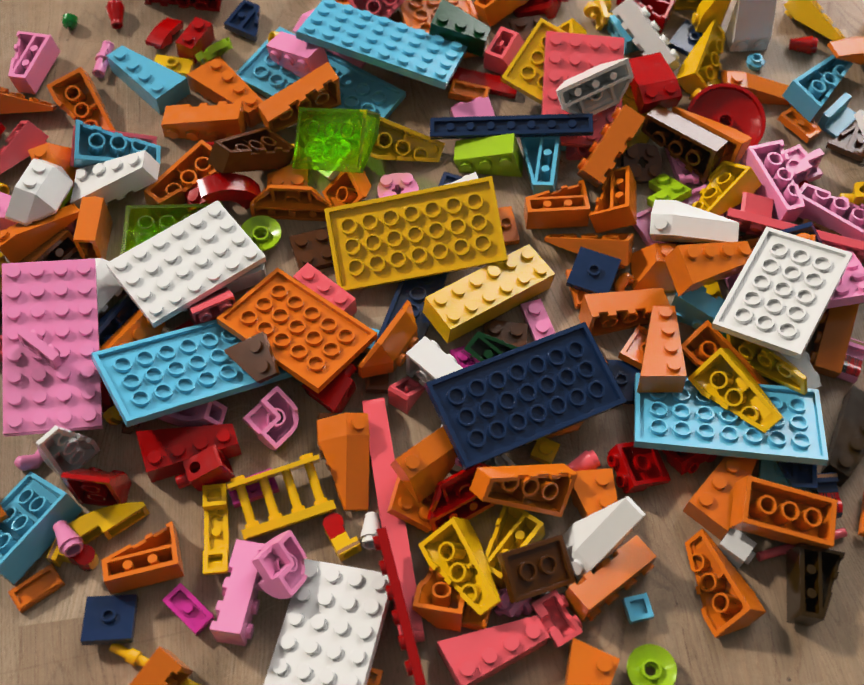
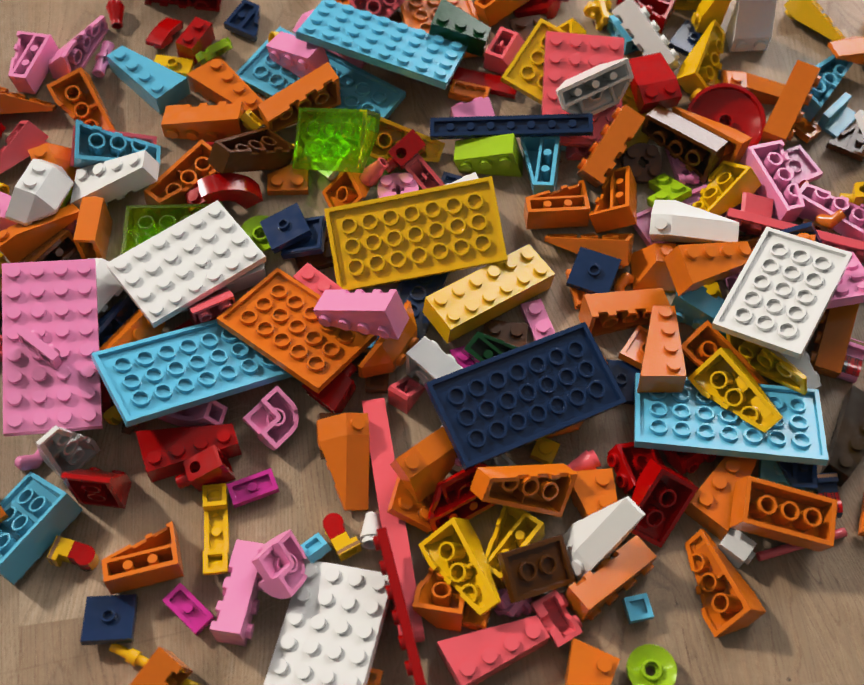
orange tile [8,563,66,613] -> none
bright pink cone [53,520,83,557] -> none
green hinge [62,13,78,30] -> none
yellow slope [68,502,150,544] -> none
reddish brown wing [224,332,280,383] -> none
yellow fence [227,453,336,541] -> none
orange wedge [250,184,333,221] -> none
orange plate [498,206,520,246] -> none
medium azure plate [746,53,765,71] -> none
dark brown wedge [786,544,845,627] -> none
red cone [789,36,818,55] -> none
bright pink slope [793,148,824,184] -> none
none -> bright pink wedge [48,15,109,79]
none -> yellow plate [240,109,264,131]
none -> dark blue plate [260,203,313,254]
none -> dark blue plate [281,215,327,259]
none -> medium azure plate [301,532,332,563]
none -> bright pink wedge [313,289,409,340]
none -> coral cone [360,157,389,187]
none -> red torso [385,129,426,174]
none -> coral slope [403,154,445,190]
none -> red slope [631,458,699,548]
none -> orange wedge [760,60,822,149]
none -> orange arm [814,209,847,229]

